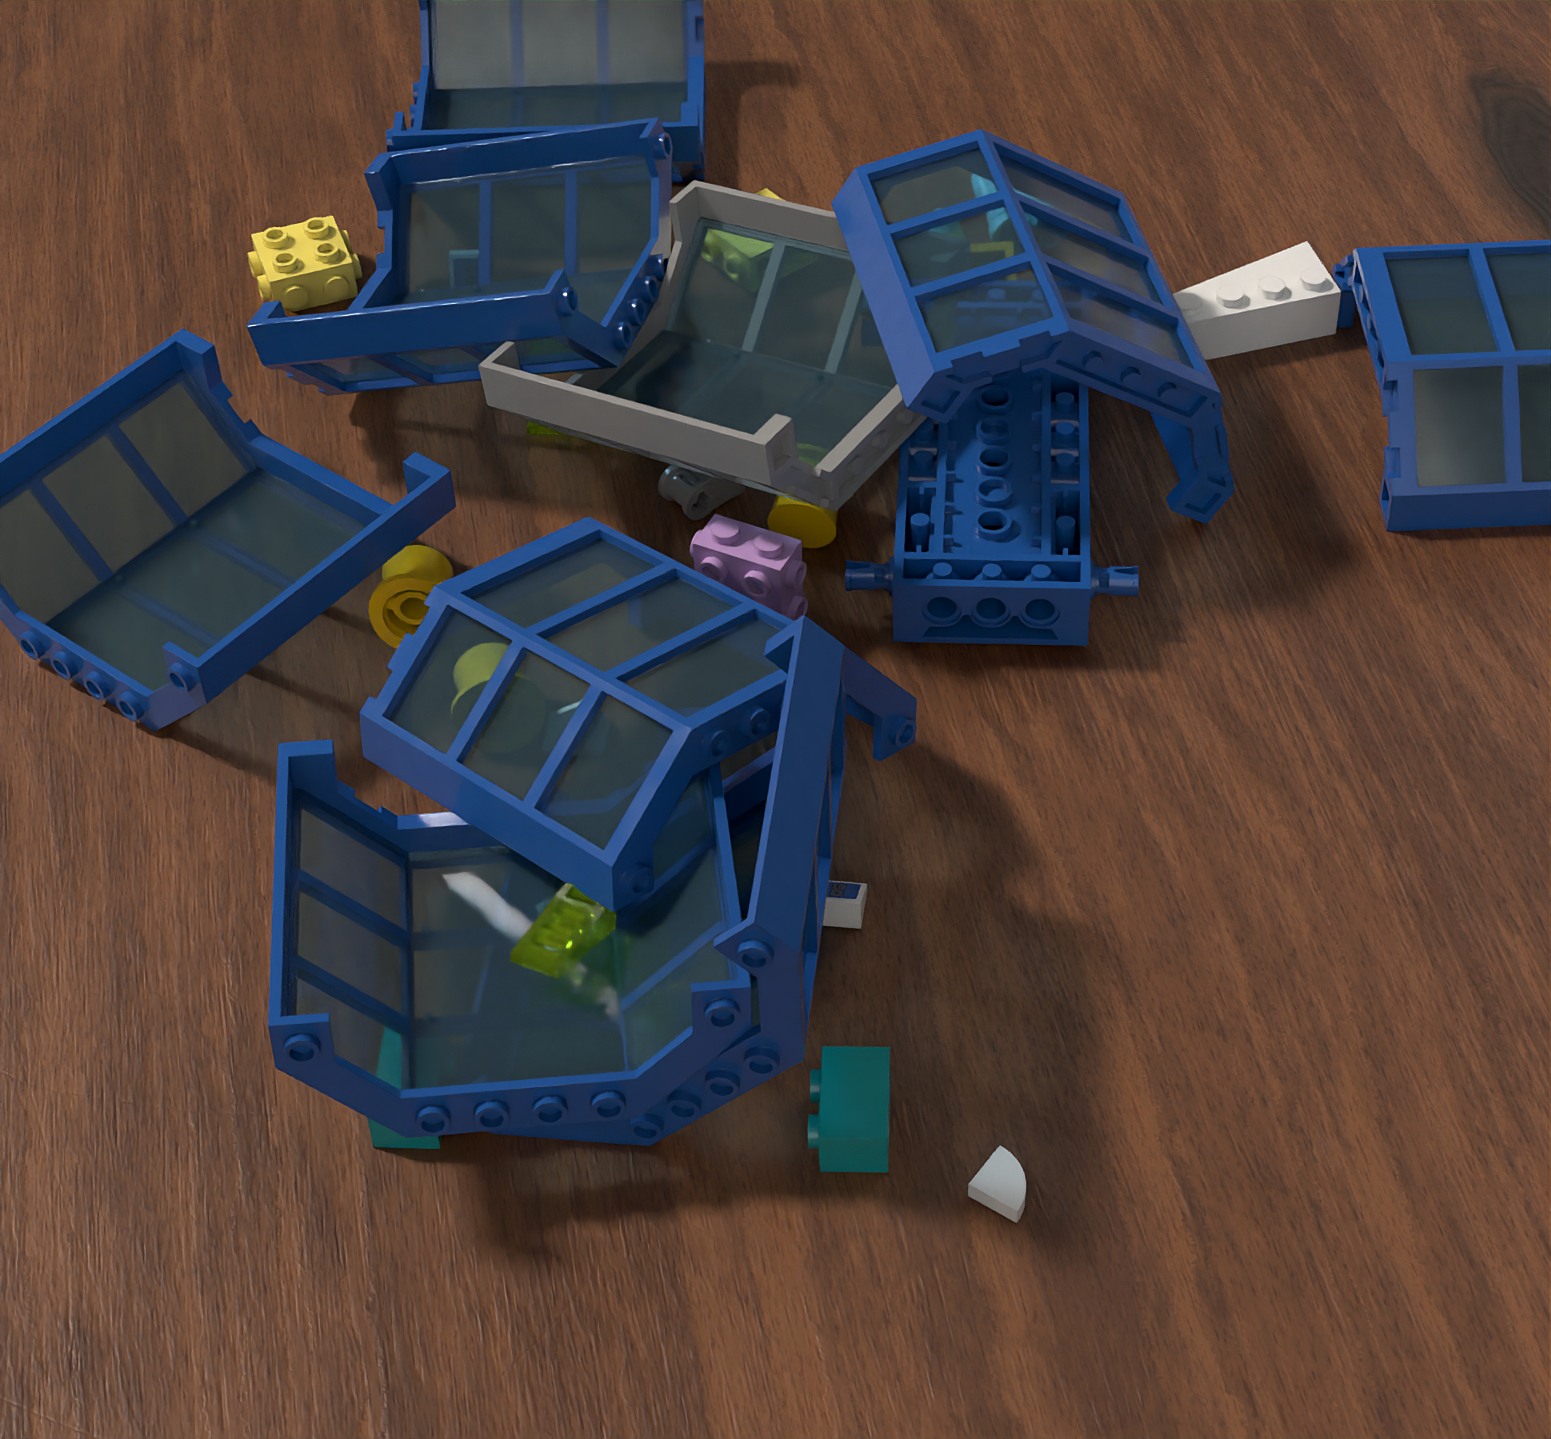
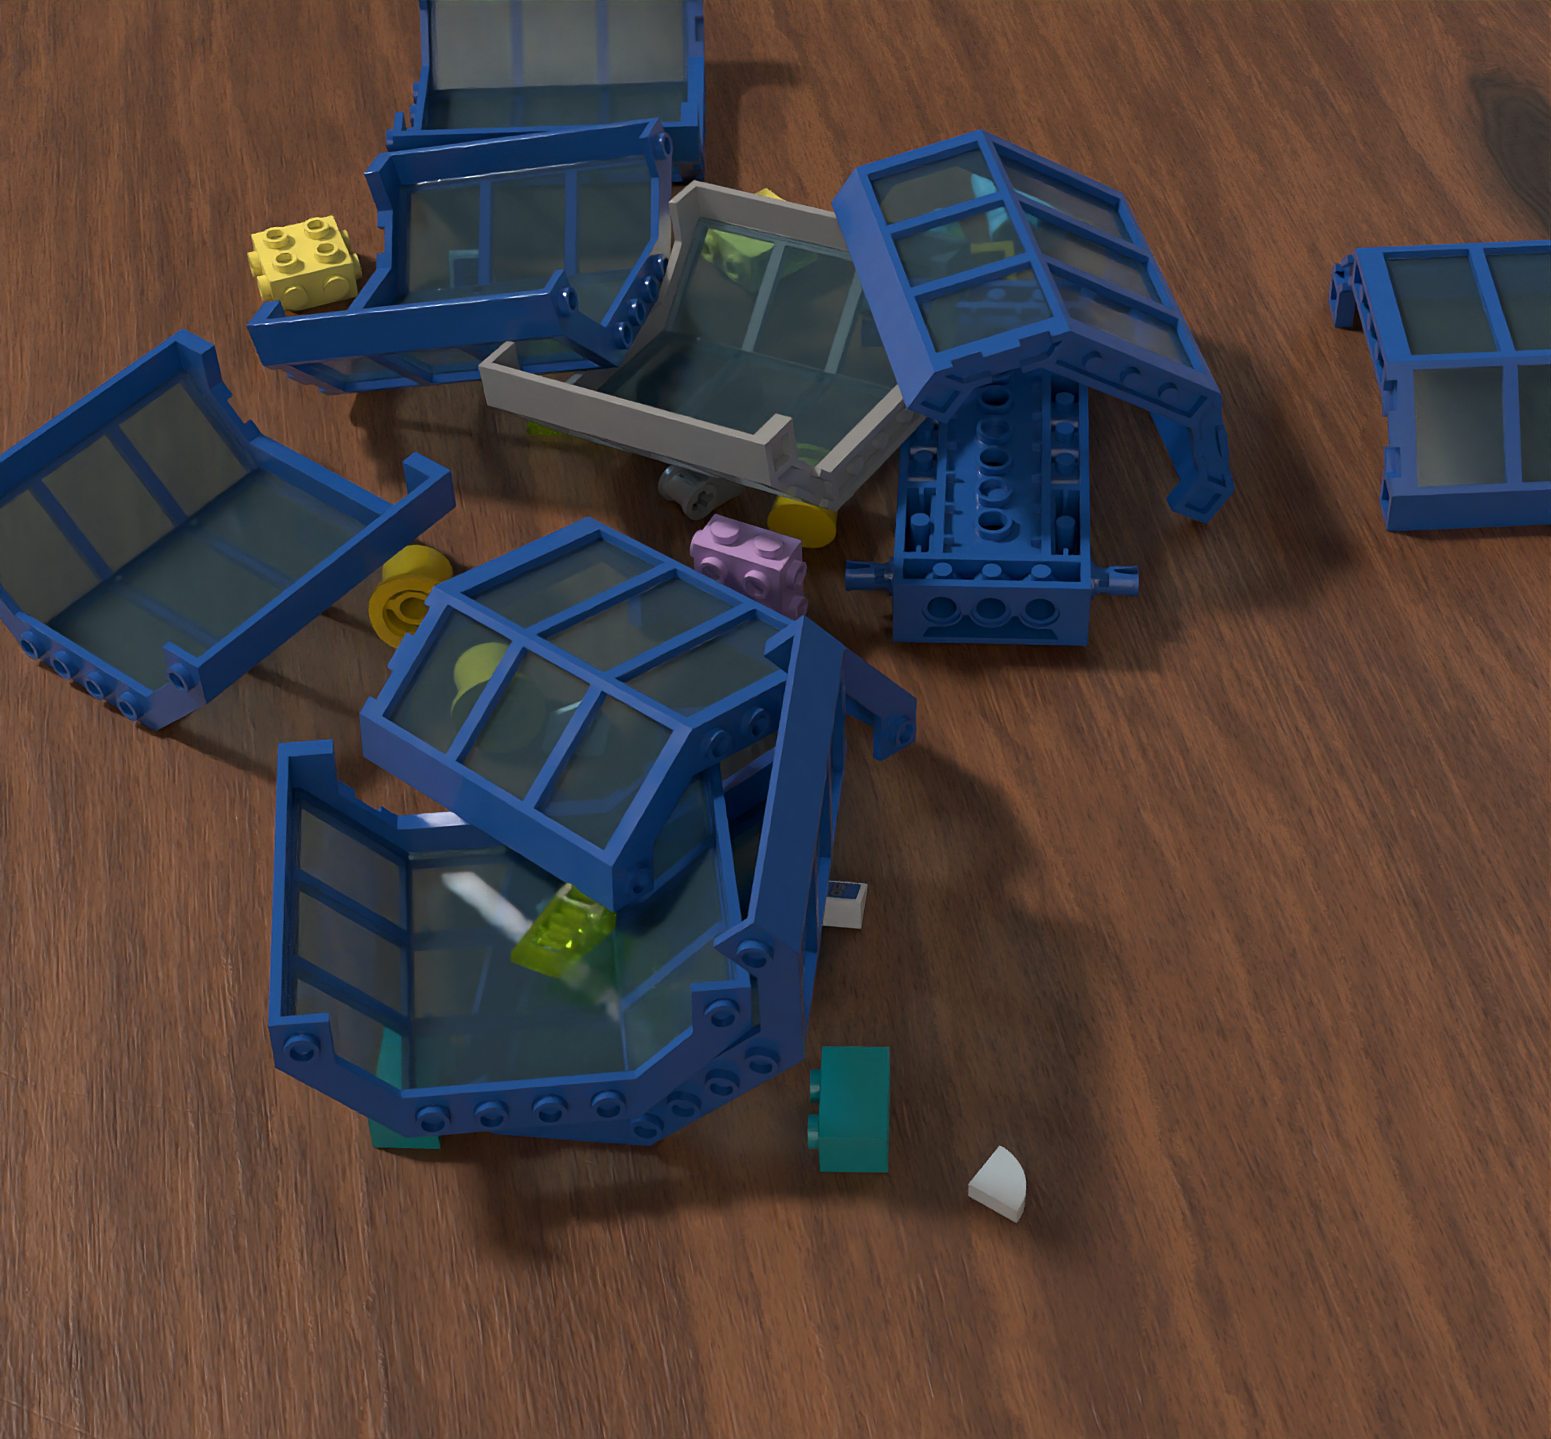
white wedge [1166,241,1341,363] -> none

